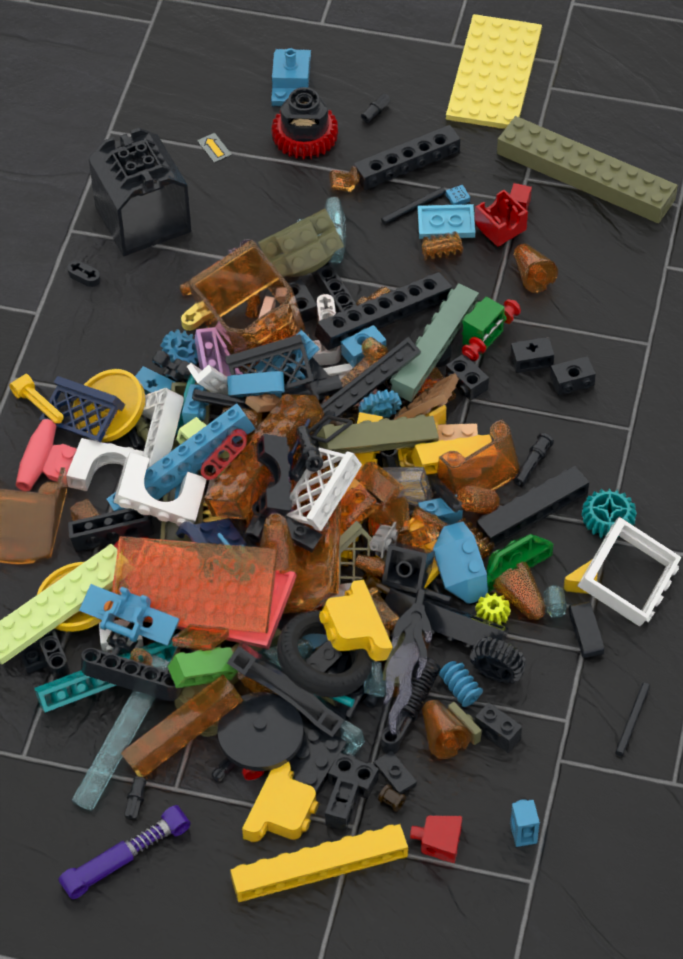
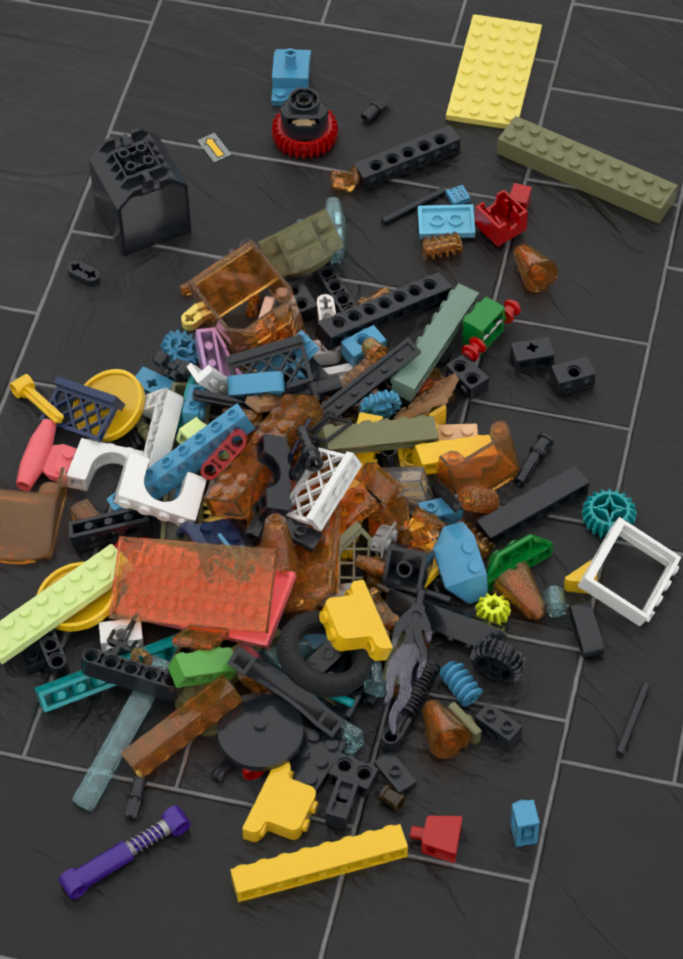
dark azure piece [79,584,180,646] -> none

